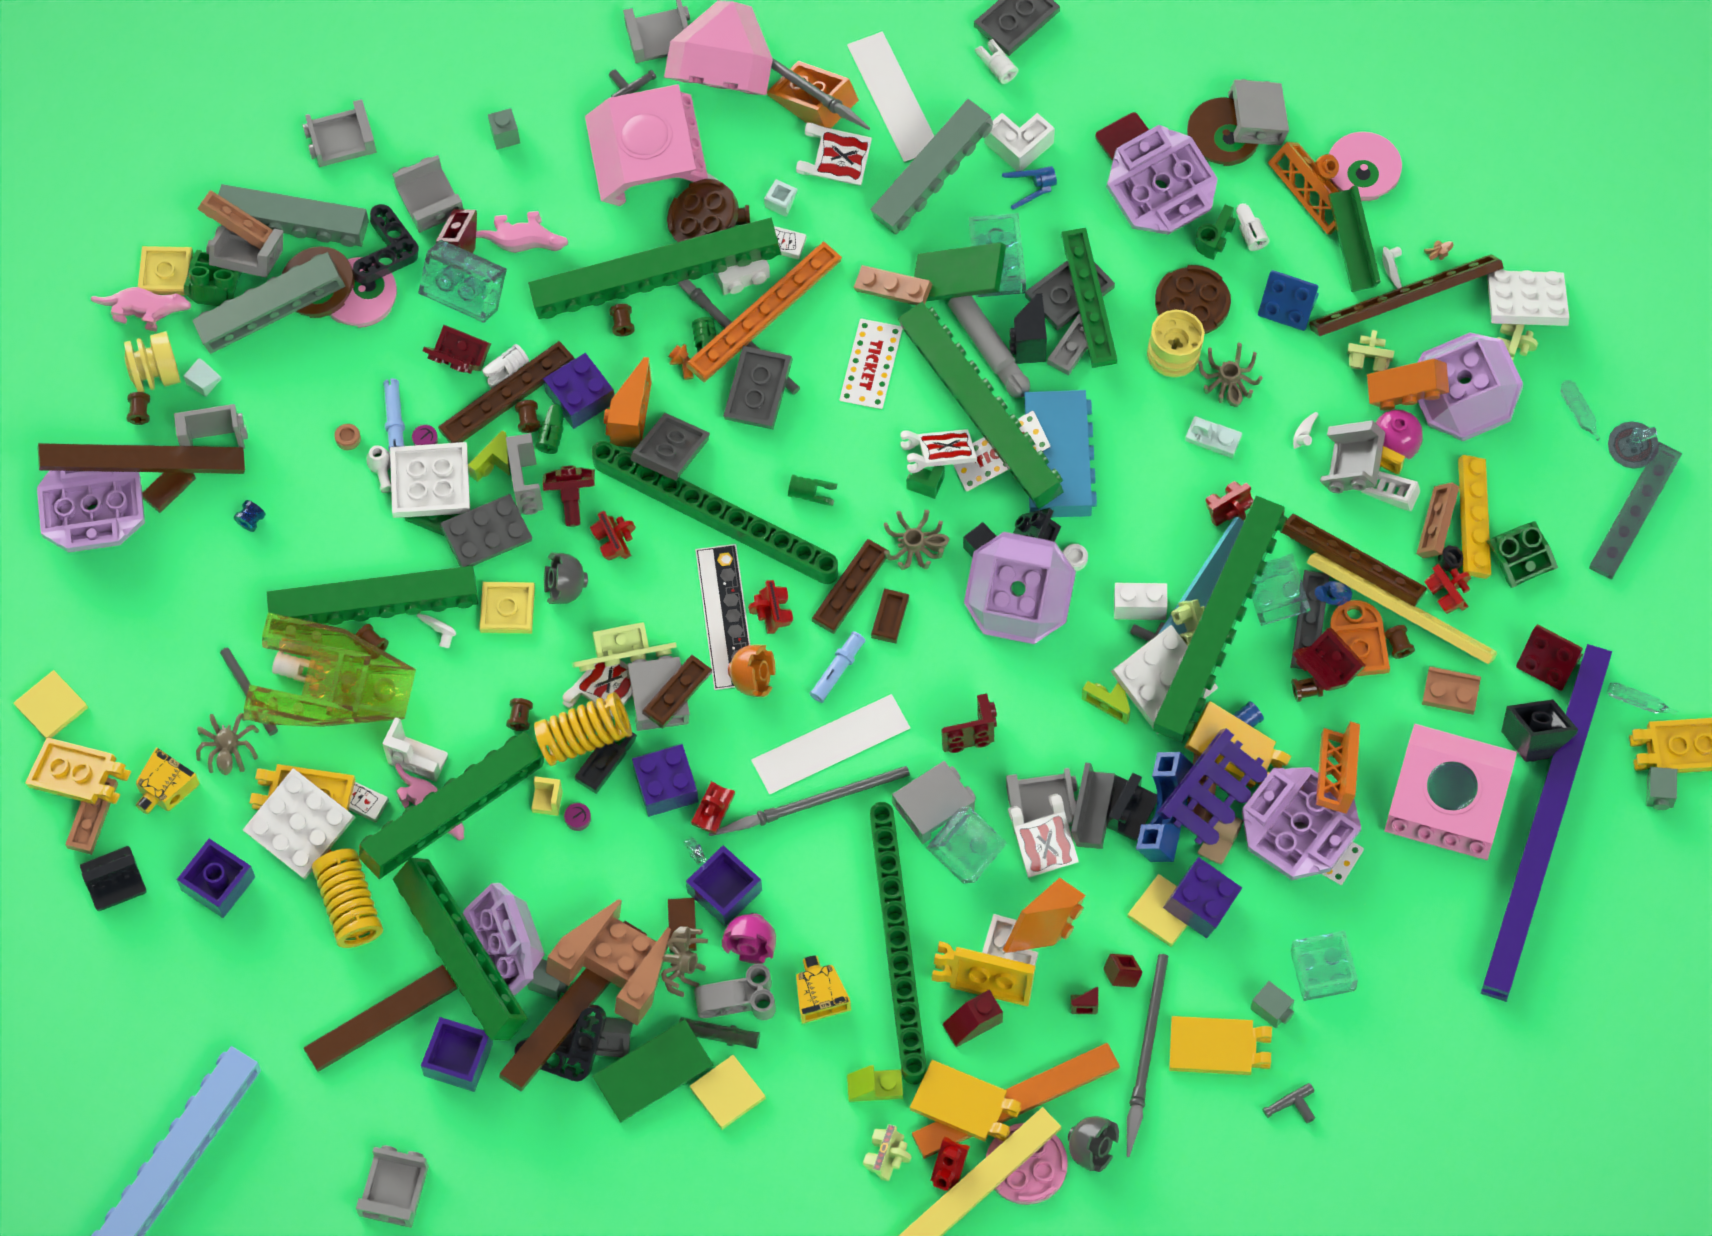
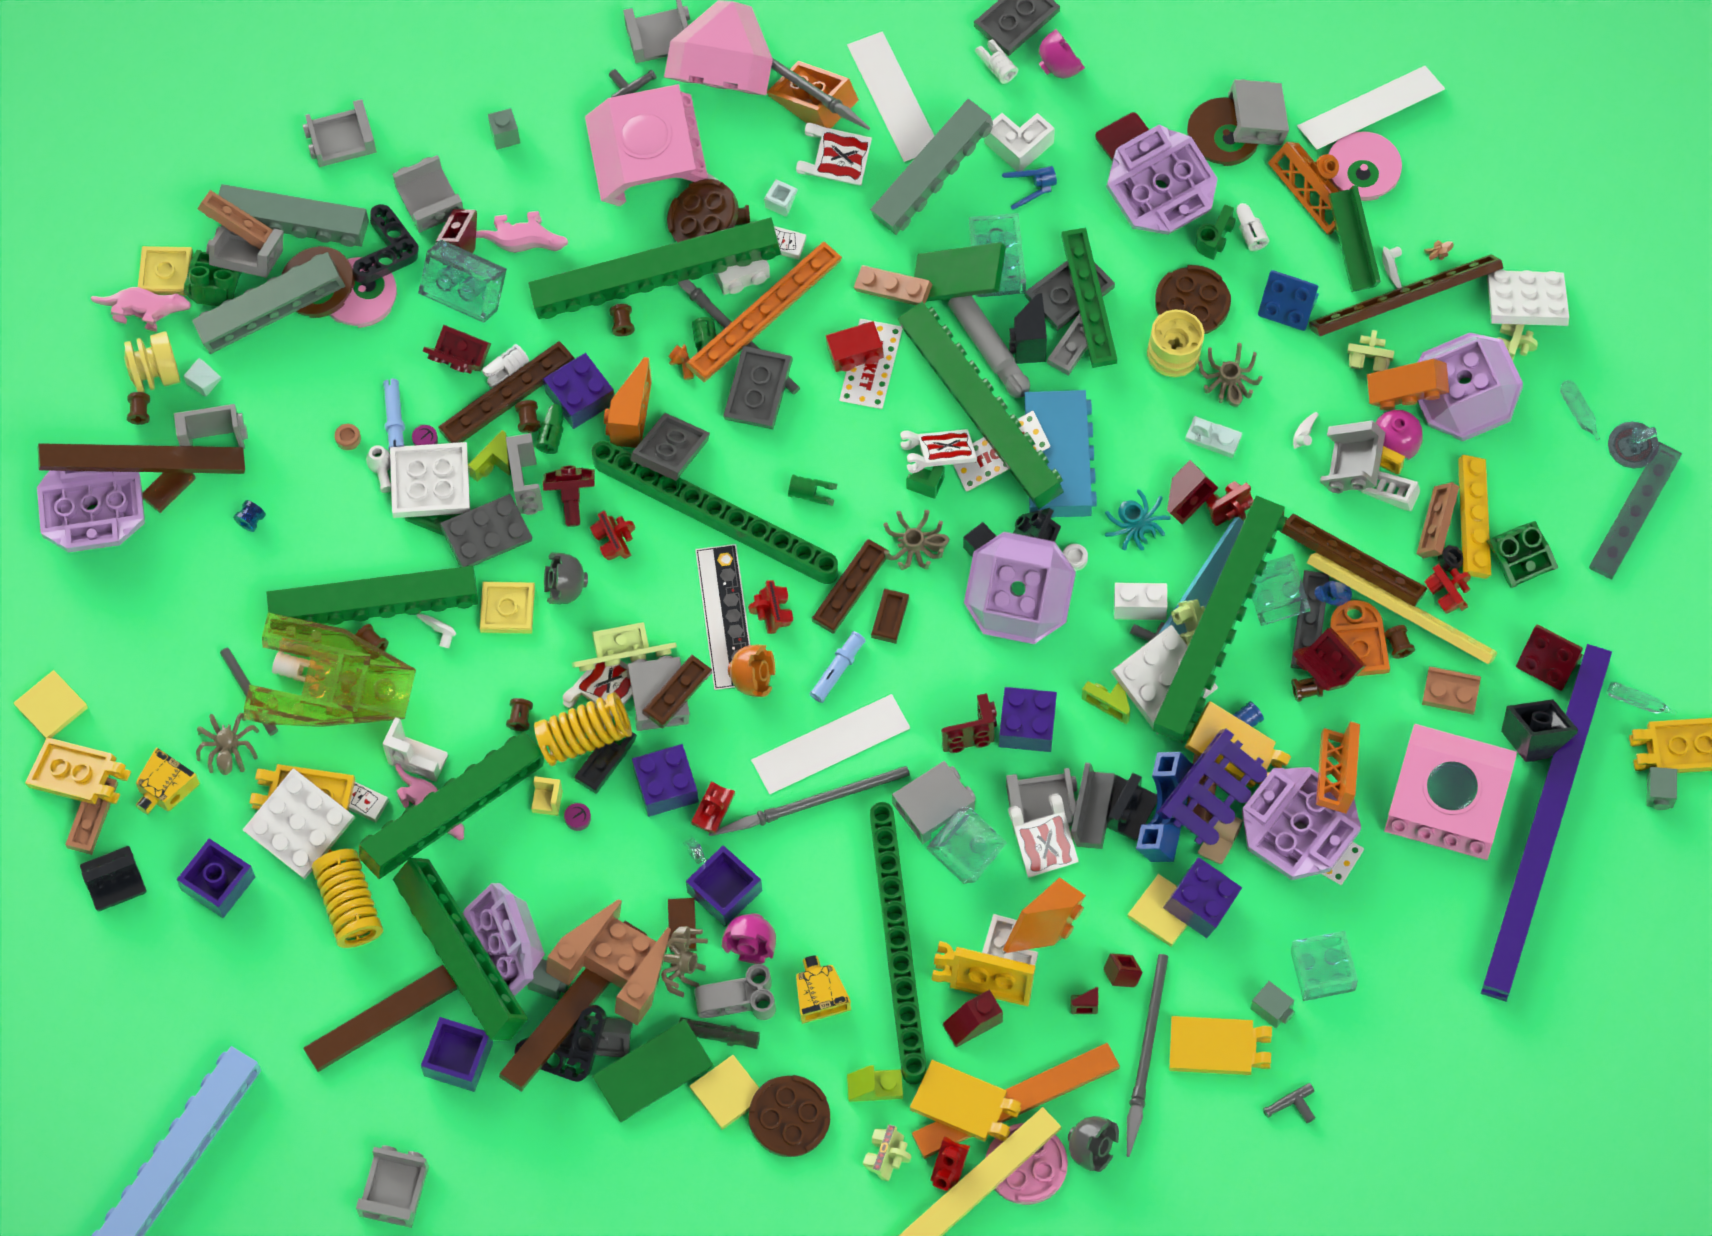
none -> reddish brown tile [748,1075,831,1157]
none -> red brick [825,321,884,372]
none -> dark purple piece [999,687,1057,752]
none -> dark pink cylinder [1039,29,1085,79]
none -> teal animal [1105,489,1171,551]
none -> slope [1167,460,1218,525]
none -> white sticker [1297,66,1445,150]

